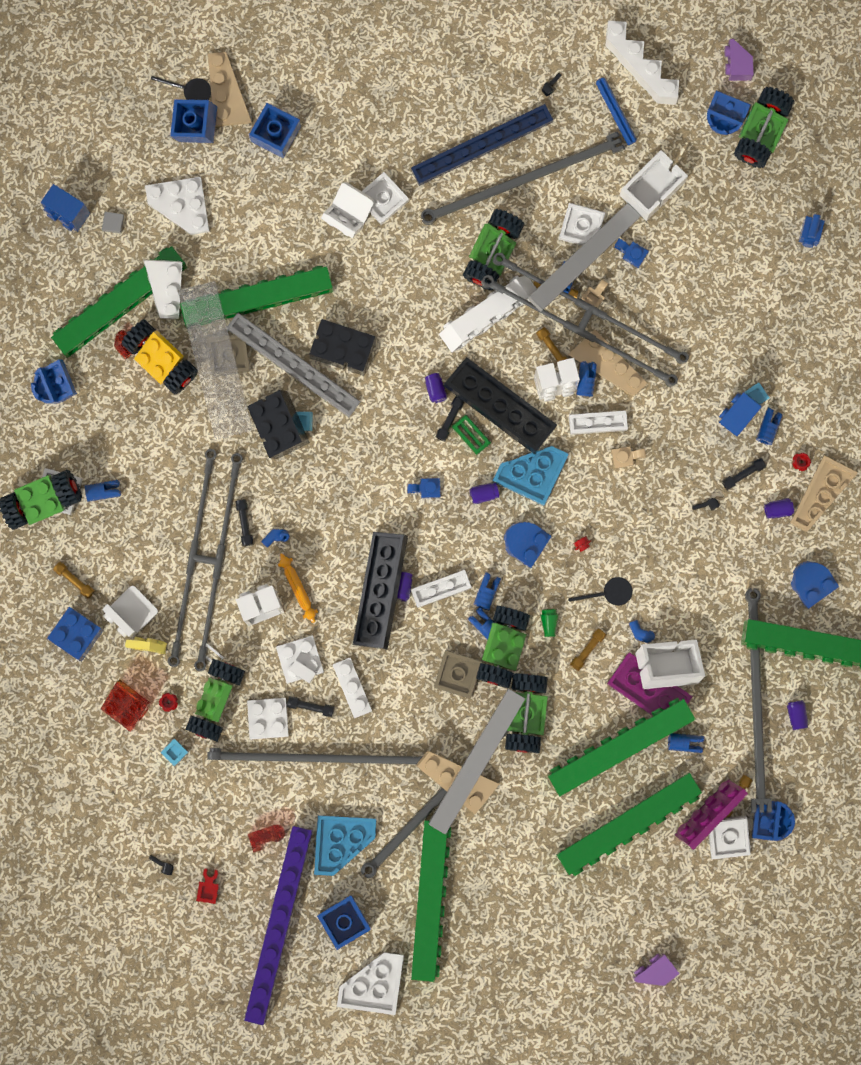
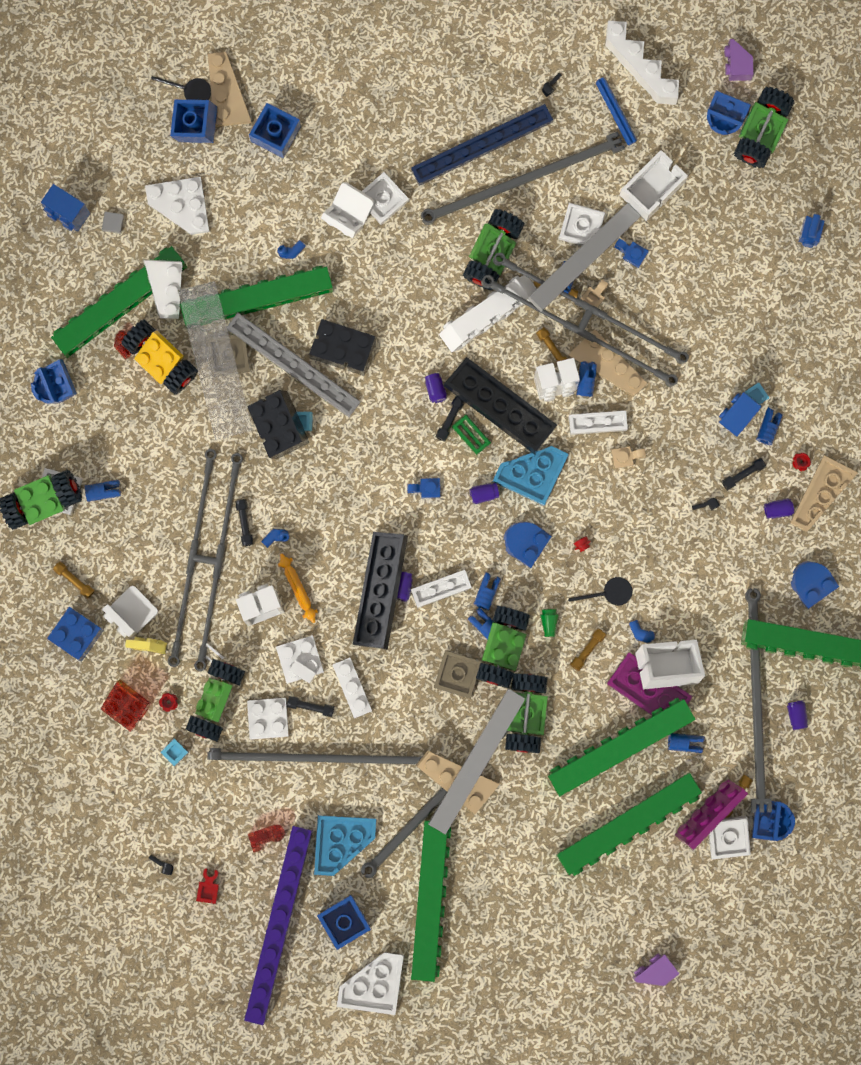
none -> blue arm [277,240,306,259]

